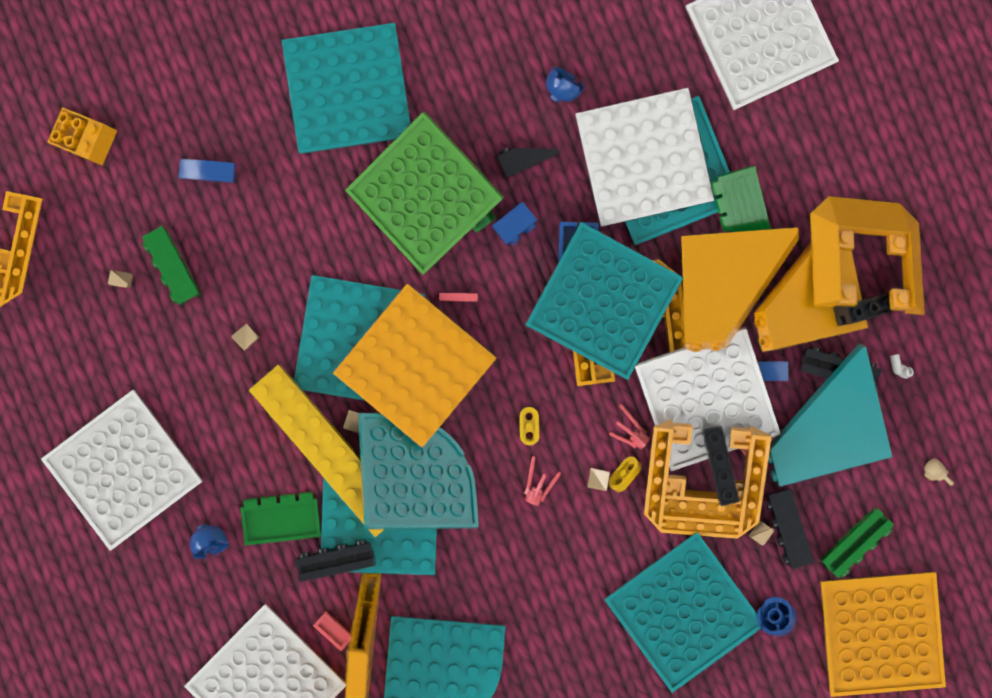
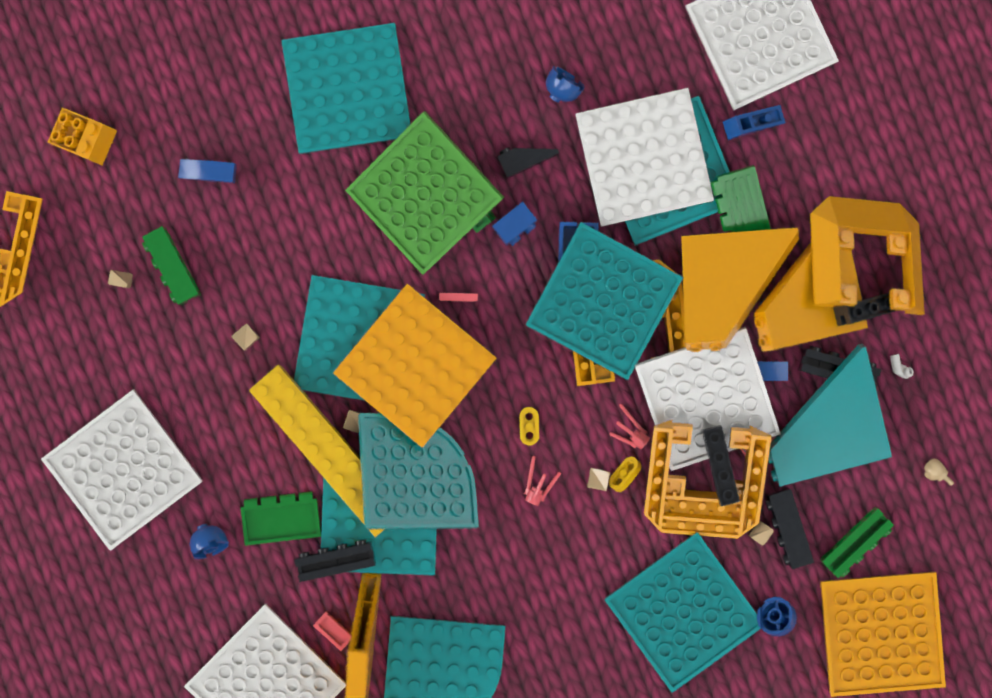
none -> blue slope [723,105,786,140]

